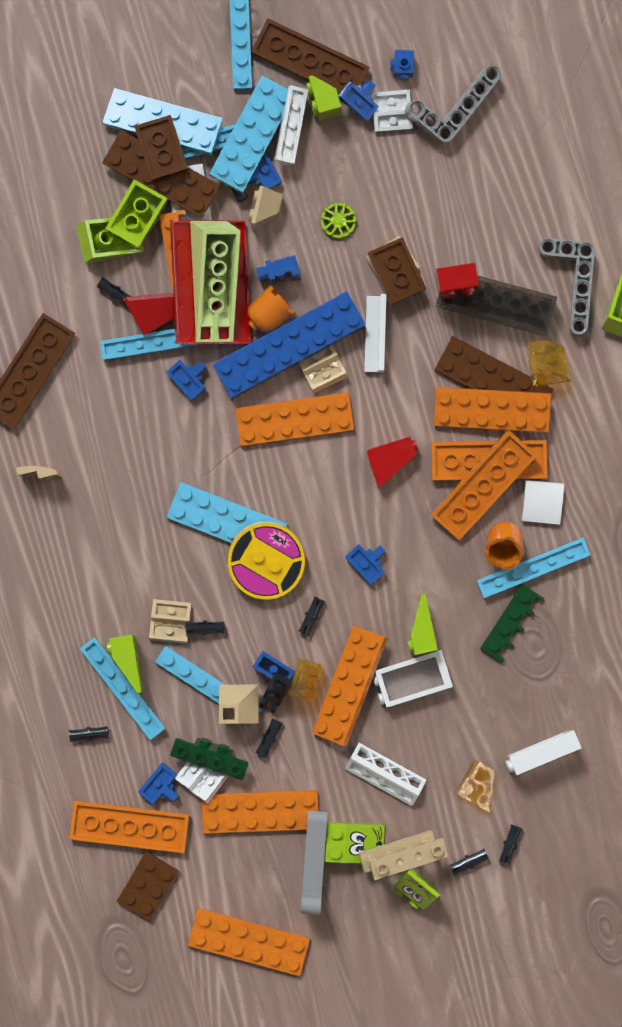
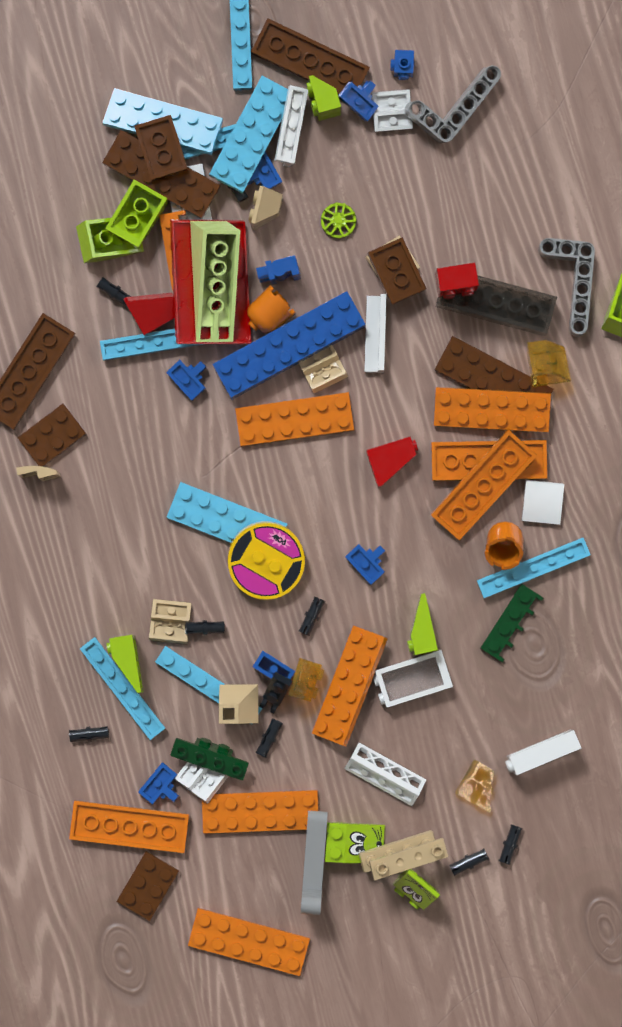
none -> reddish brown plate [17,403,86,467]

